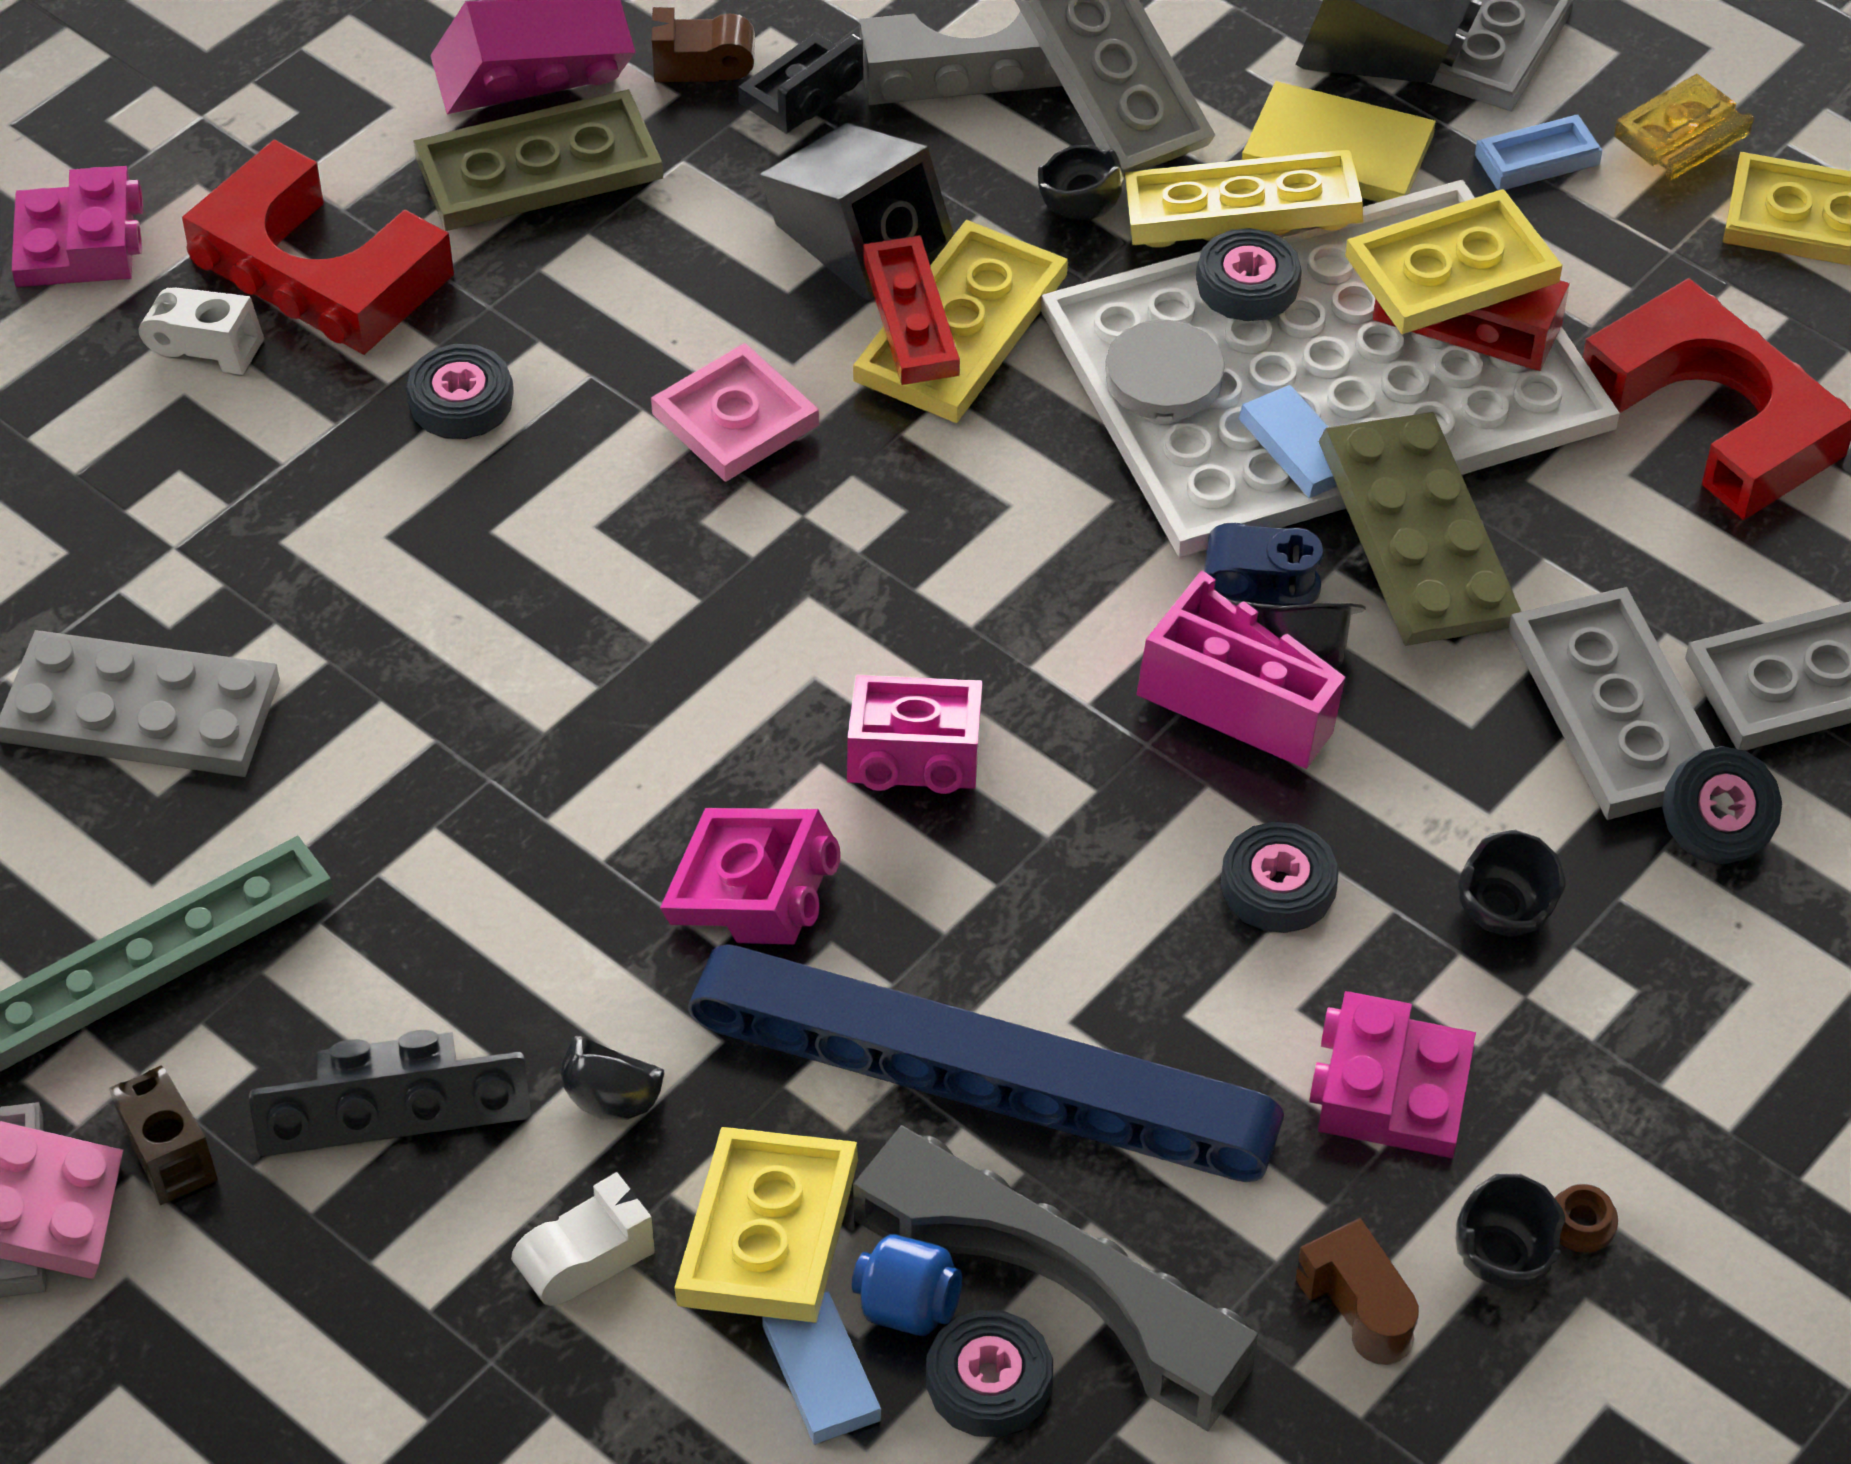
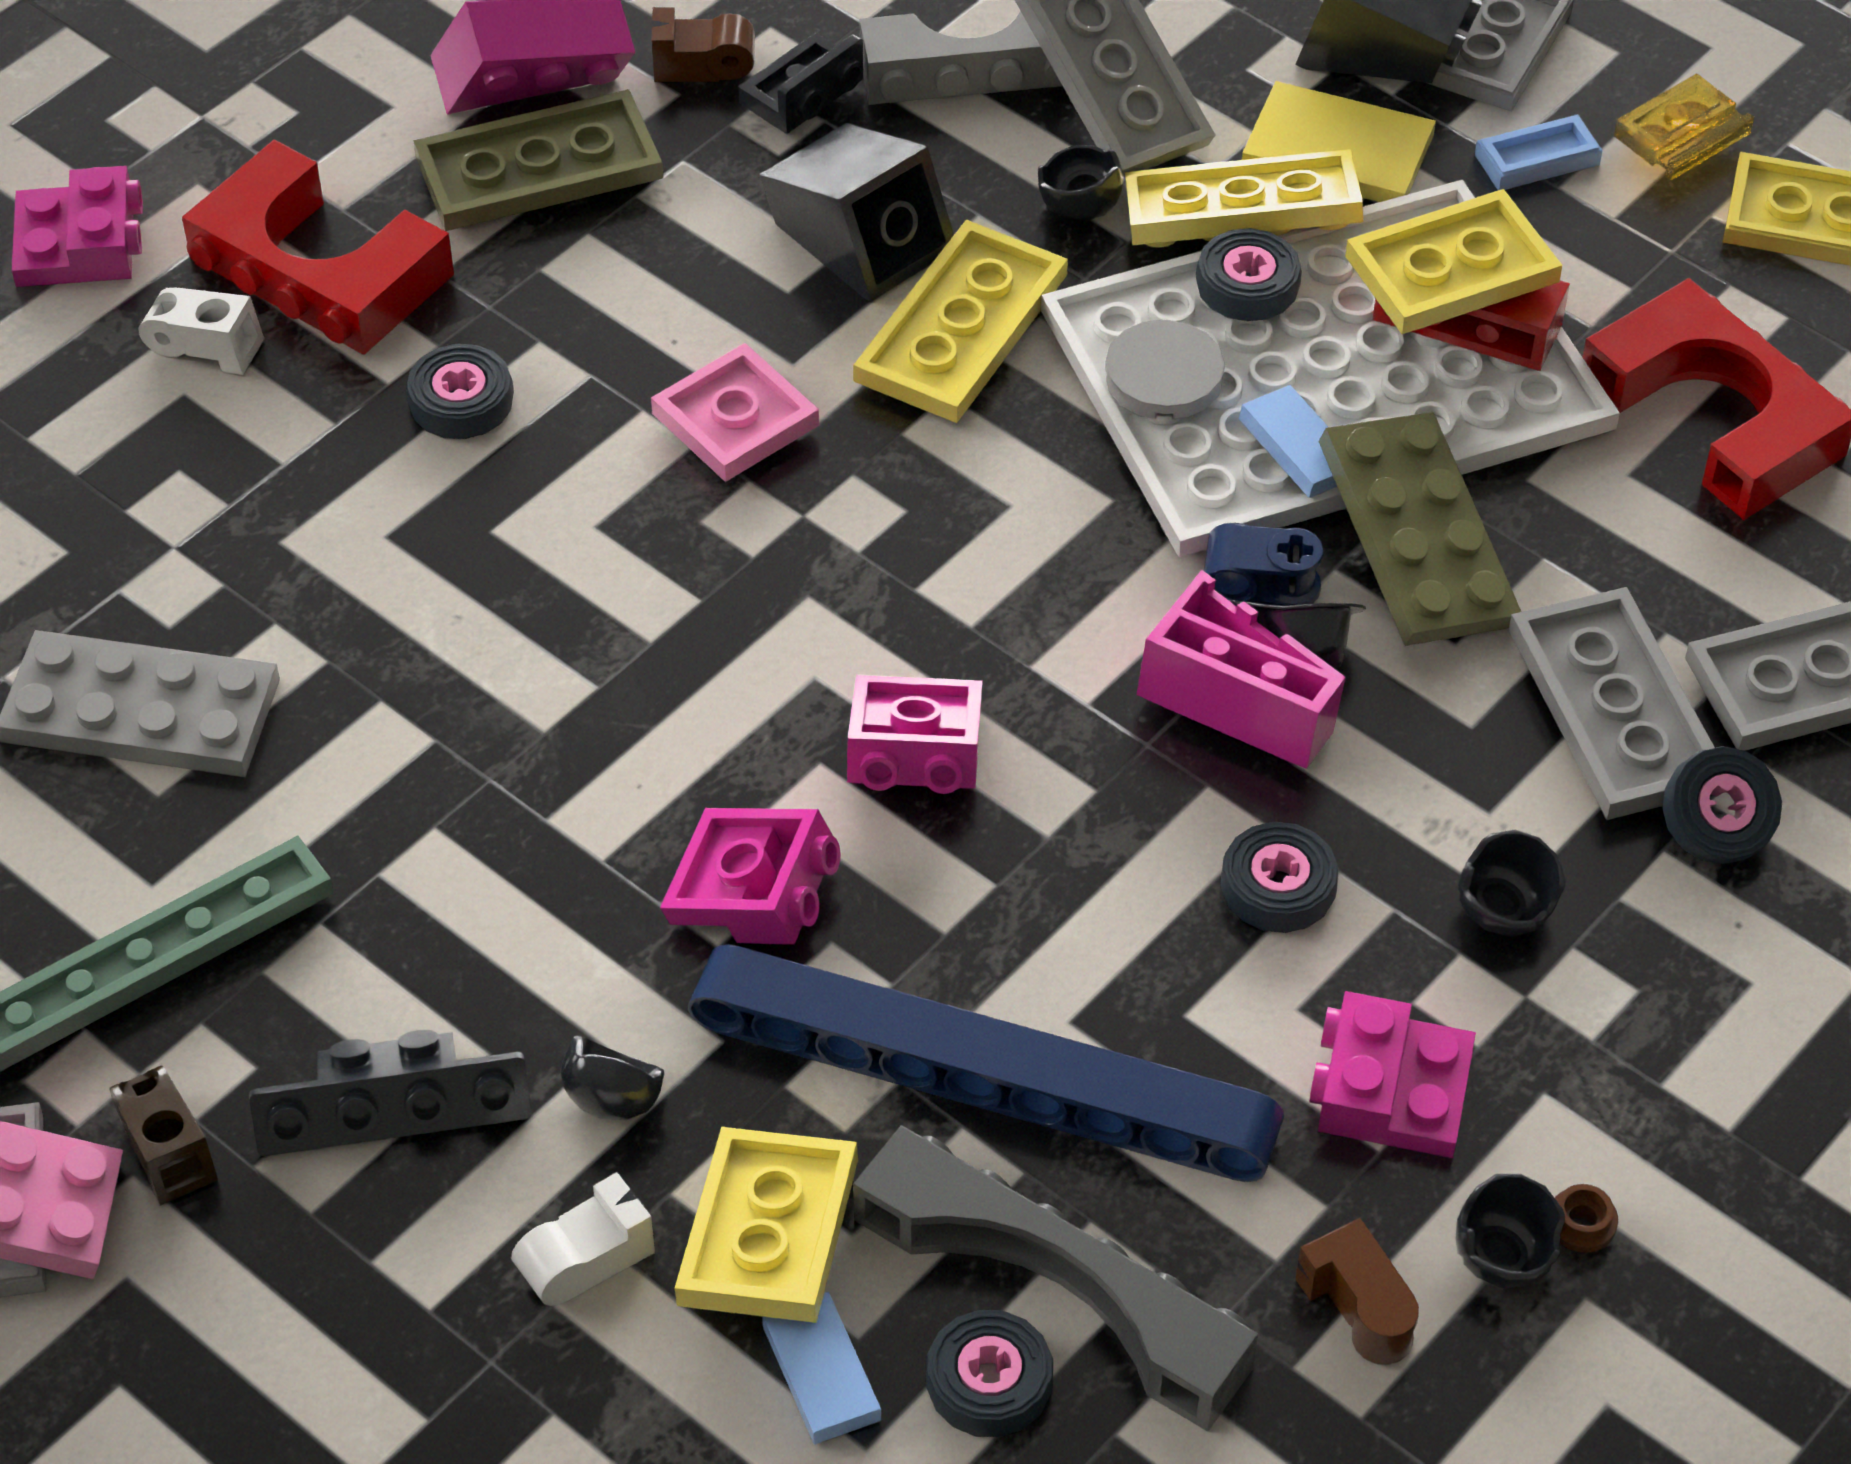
blue head [851,1234,962,1336] -> none
red plate [864,236,960,385] -> none

